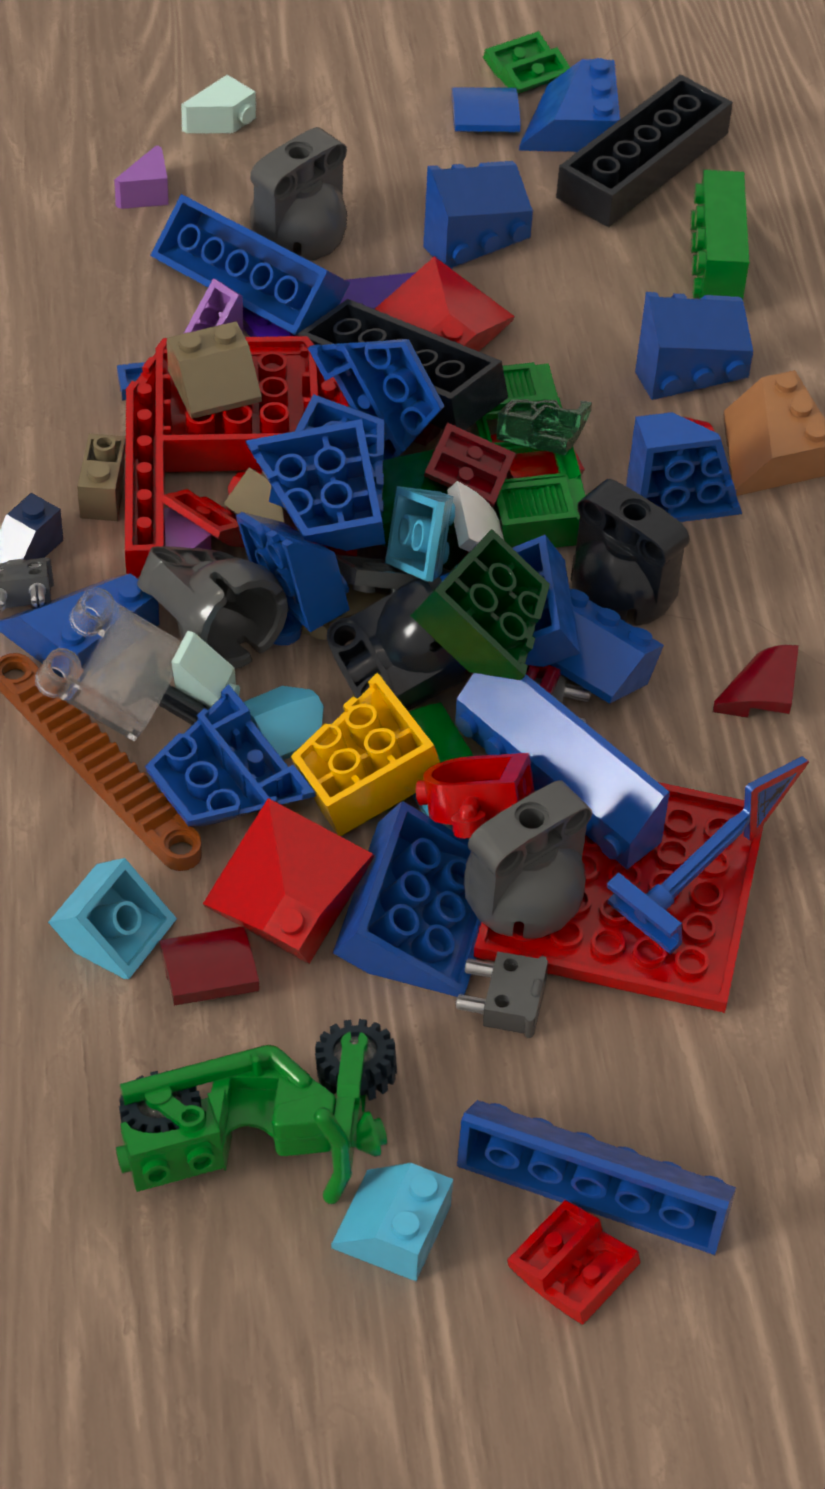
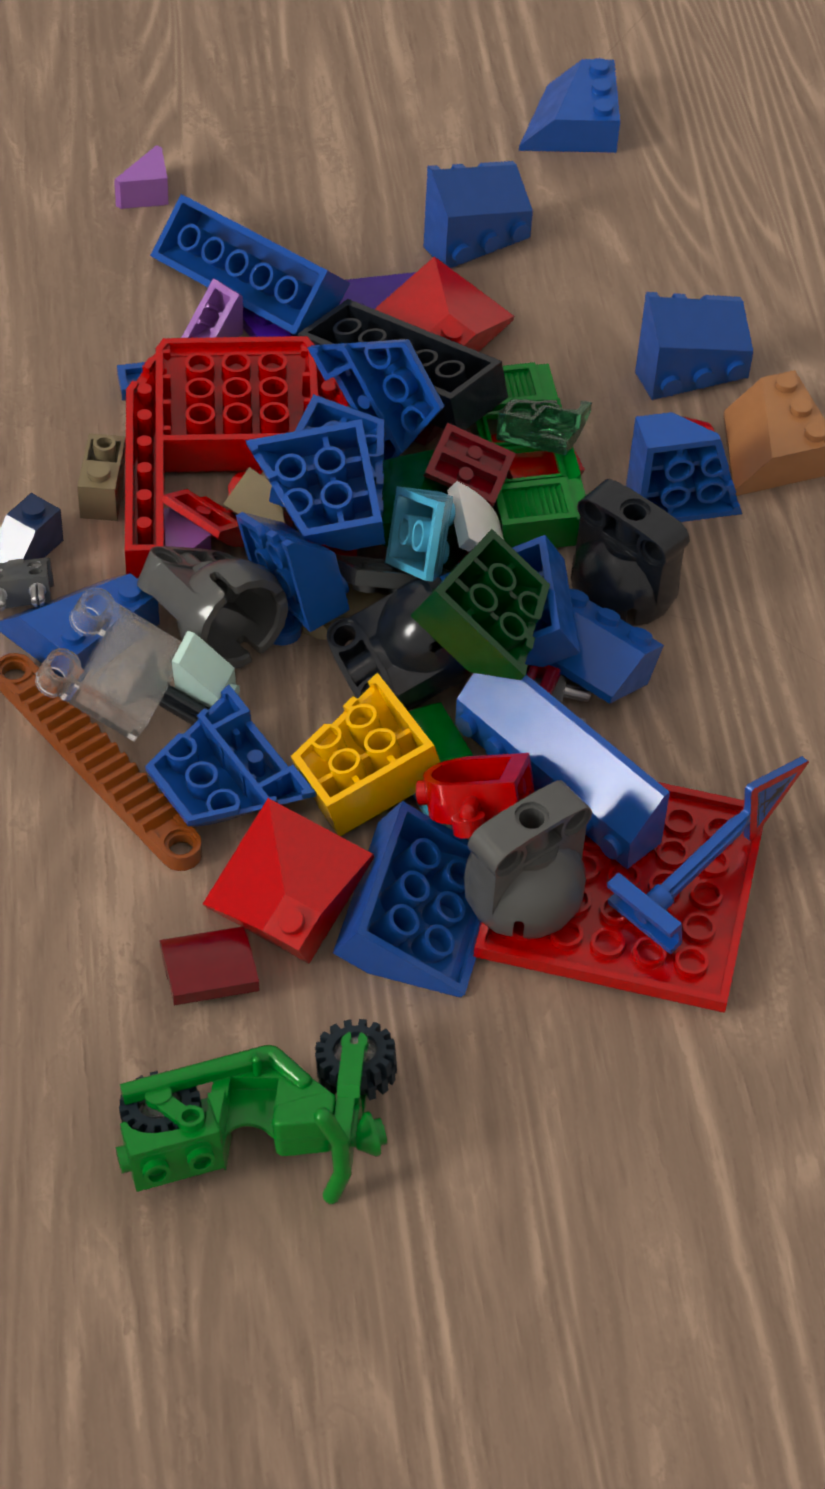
medium azure slope [48,858,177,979] -> none
dark tan slope [167,321,262,419] -> none
light aqua slope [181,75,256,134] -> none
medium azure slope [244,686,324,760] -> none
dark grey piece [250,127,347,261] -> none
medium azure slope [331,1163,453,1281] -> none
blue slope [452,87,521,132] -> none
dark grey piece [456,951,548,1038] -> none
blue slope [457,1100,736,1255] -> none
green slope [483,31,571,94] -> none
red slope [507,1200,641,1325] -> none
black brick [556,74,733,228] -> none
green brick [690,170,749,300] -> none
dark red slope [713,645,799,718] -> none

